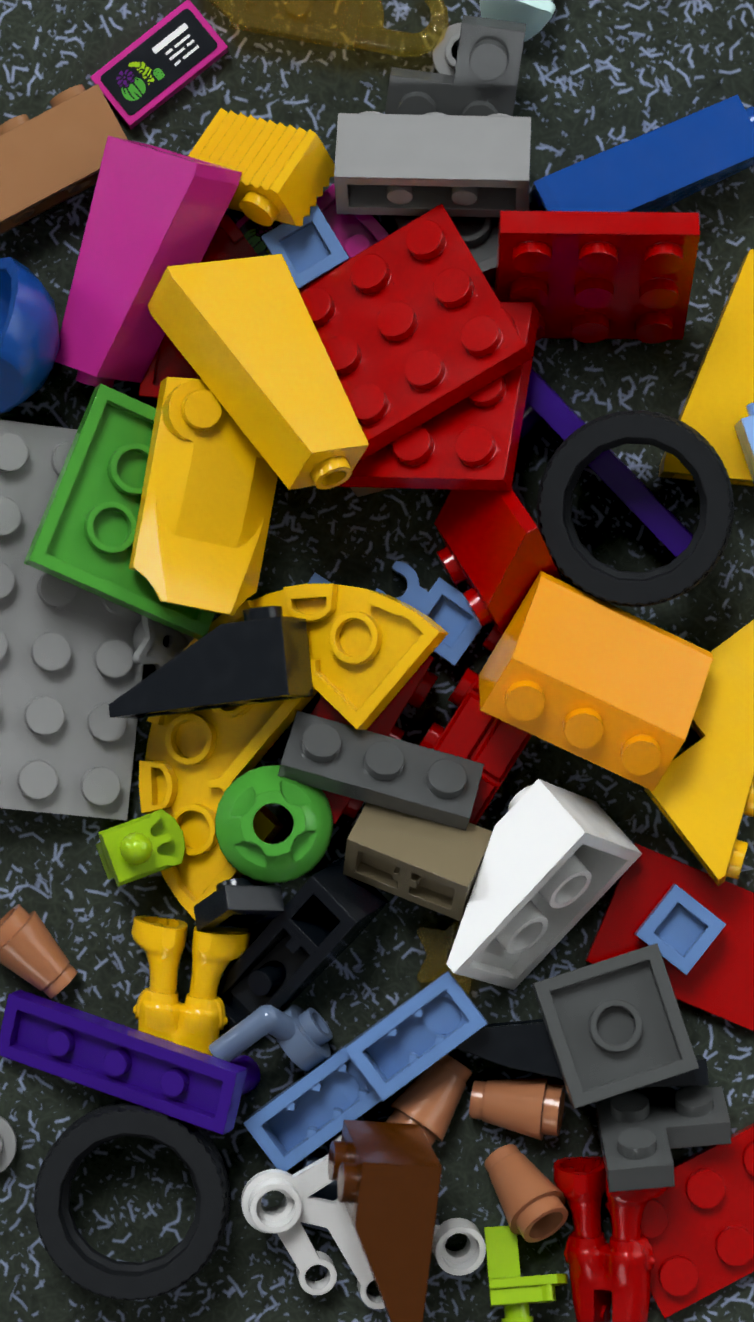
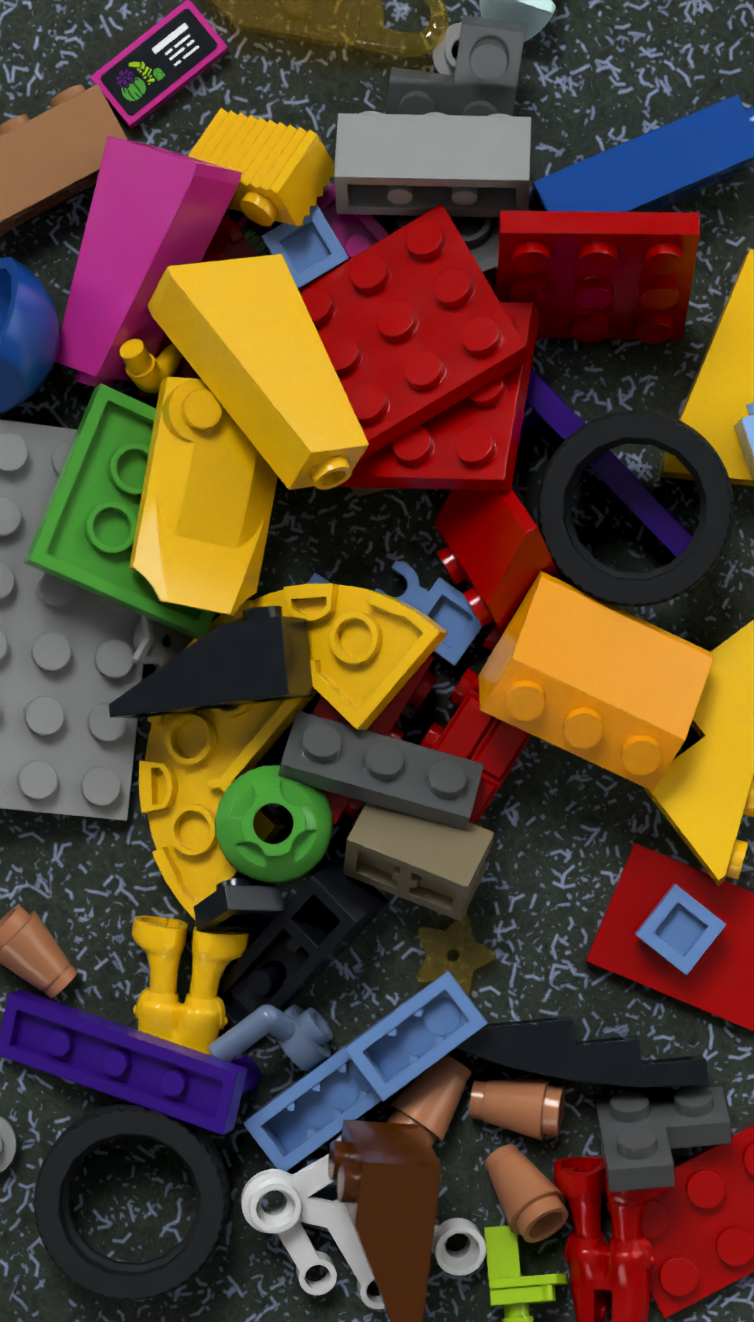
lime piece [96,809,185,887] -> none
white slope [446,779,642,990] -> none
dark grey plate [532,943,699,1109] -> none
none -> yellow animal [119,339,183,394]

